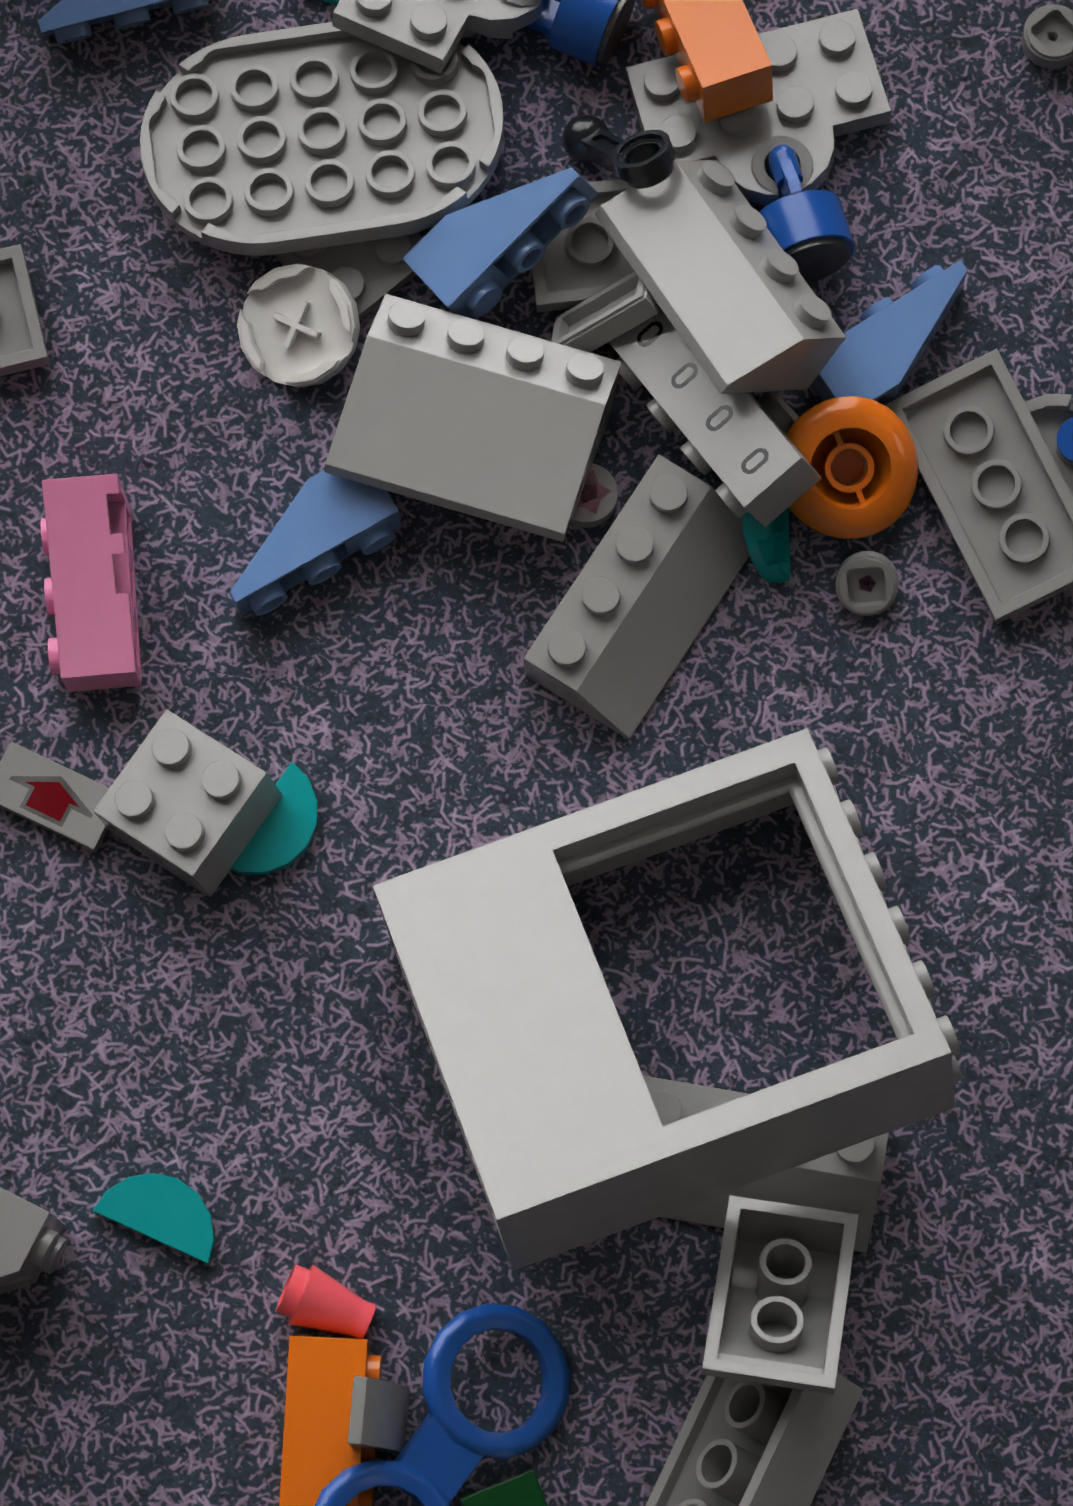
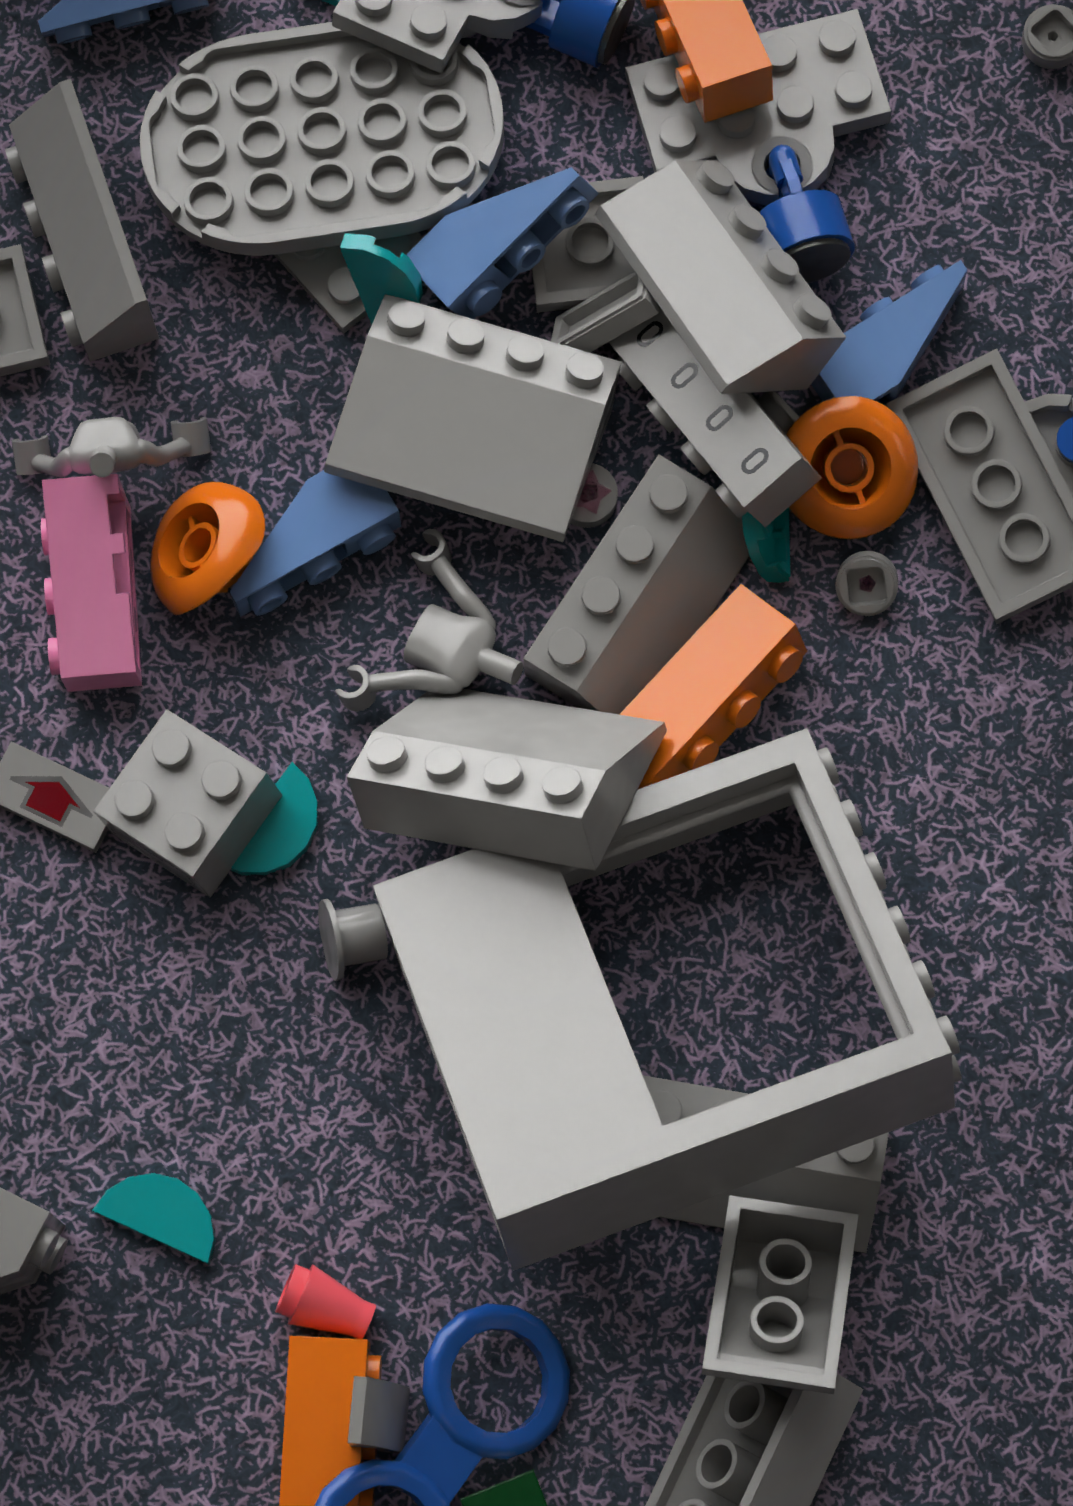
white tile [237,263,360,388] -> none
black piece [562,114,676,189] -> none
none -> light grey slope [5,79,160,362]
none -> light grey piece [11,417,211,478]
none -> orange hat [150,482,265,615]
none -> light grey piece [318,899,388,981]
none -> light grey piece [335,529,524,712]
none -> teal tile [340,233,423,325]
none -> light grey slope [347,689,667,871]
none -> orange brick [619,584,807,789]

